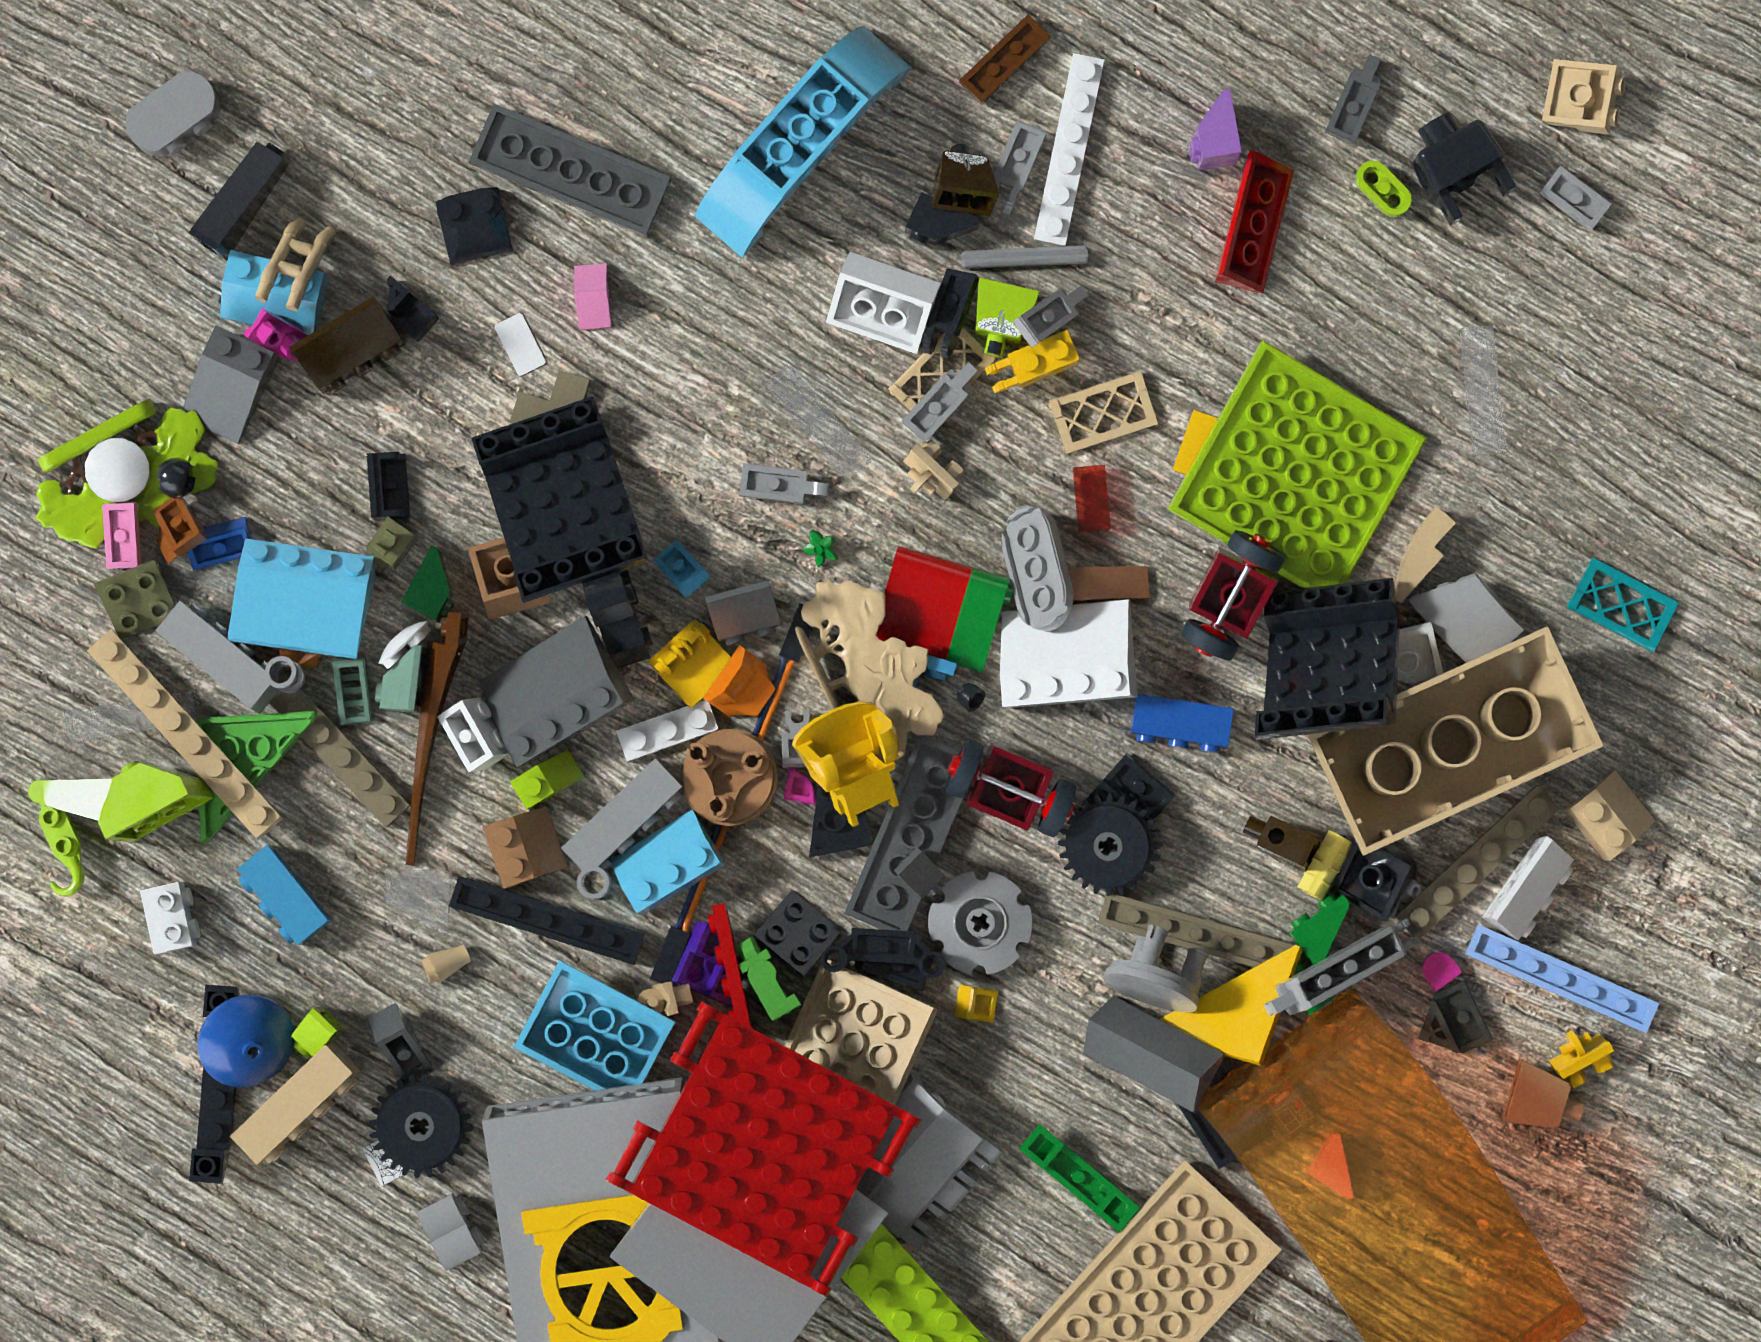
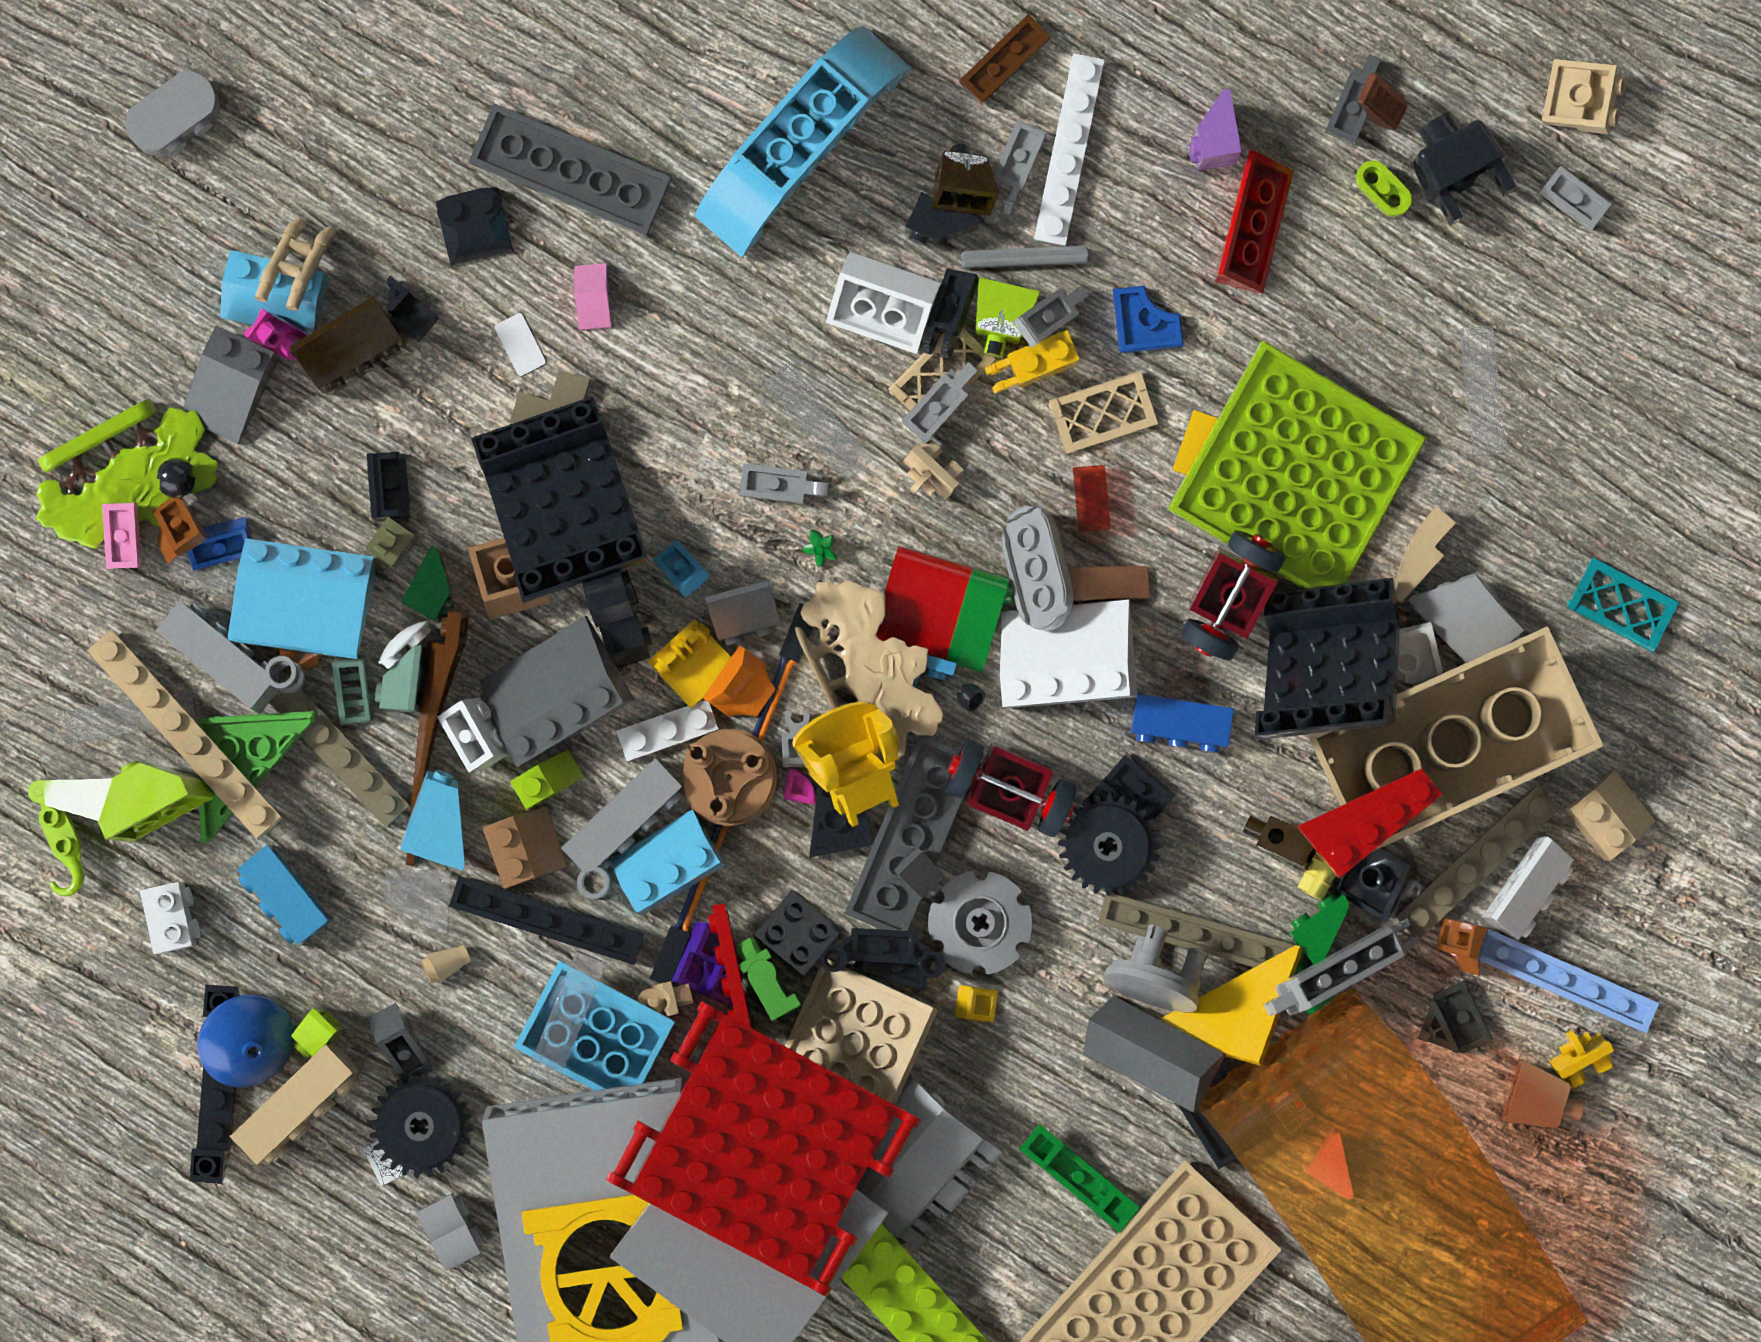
white dish [85,438,150,502] -> none
olive hinge [94,560,176,640] -> none
black slope [188,142,289,261] -> none
dark pink tile [1422,952,1462,991] -> none
none -> medium azure slope [401,770,465,871]
none -> clear tile [526,951,607,1086]
none -> blue tile [1112,285,1184,354]
none -> red wing [1296,768,1442,878]
none -> copper slope [1358,73,1408,131]
none -> dark orange slope [1436,918,1489,976]

